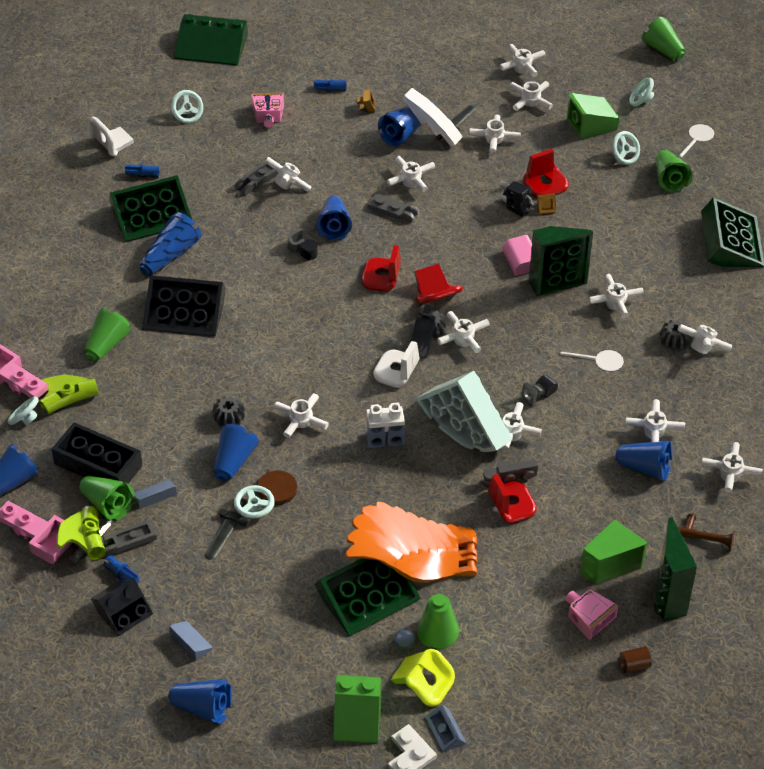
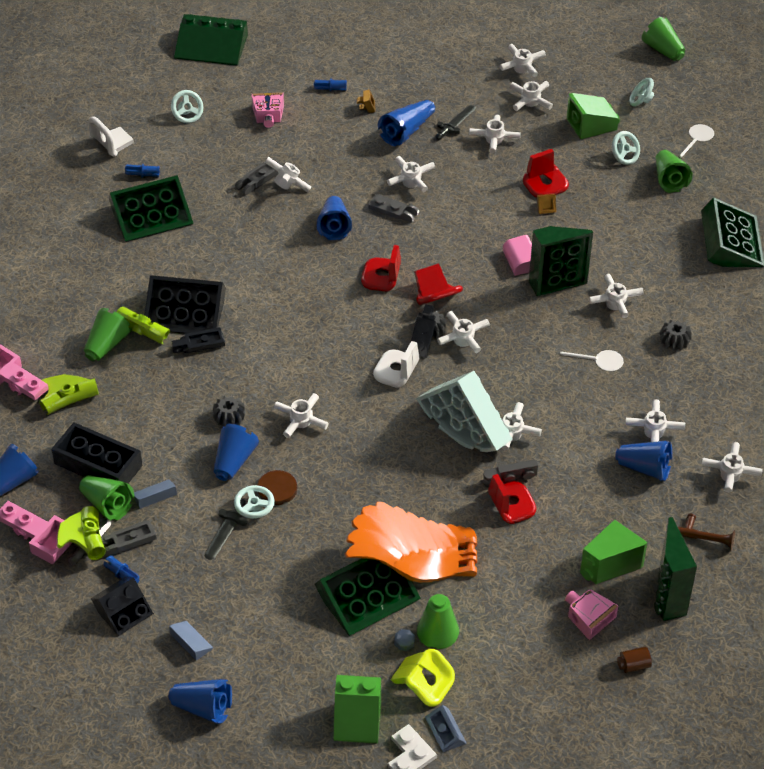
light aqua piece [8,396,39,425] -> none
blue cone [140,212,202,275] -> none
leg [288,228,318,260] -> none
hips [366,403,405,448] -> none
white slope [403,88,463,147] -> none
black piece [499,181,535,217] -> none
leg [521,374,558,406] -> none
white bar [678,324,732,354] -> none
none -> lime pin [117,307,170,344]
none -> black hinge [172,327,225,353]

